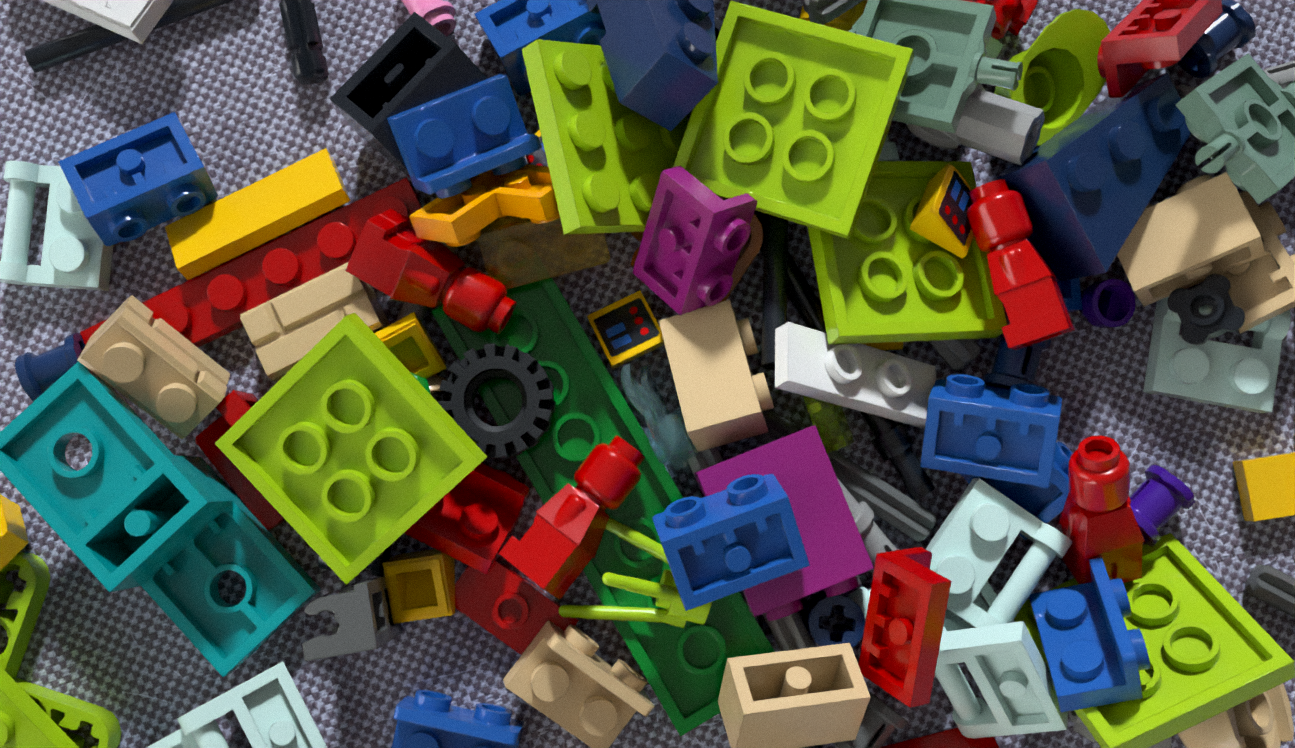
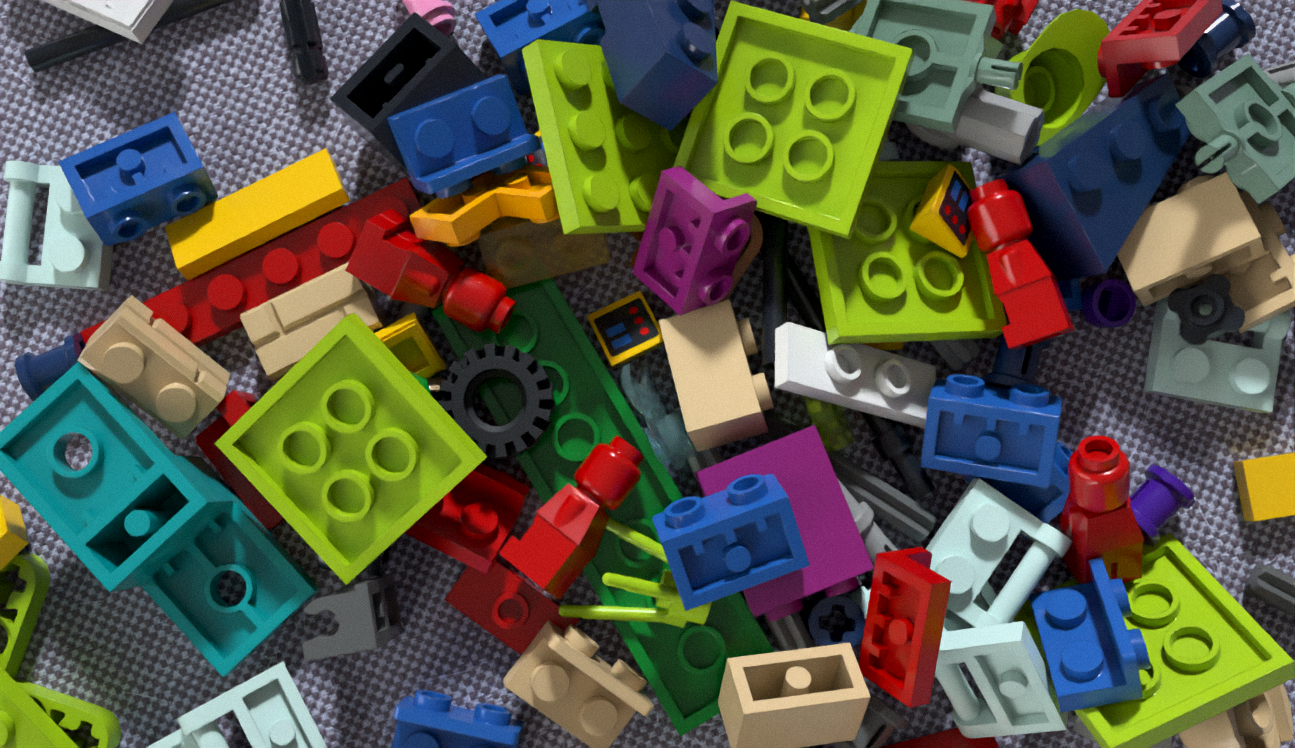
yellow slope [383,549,455,624] -> none

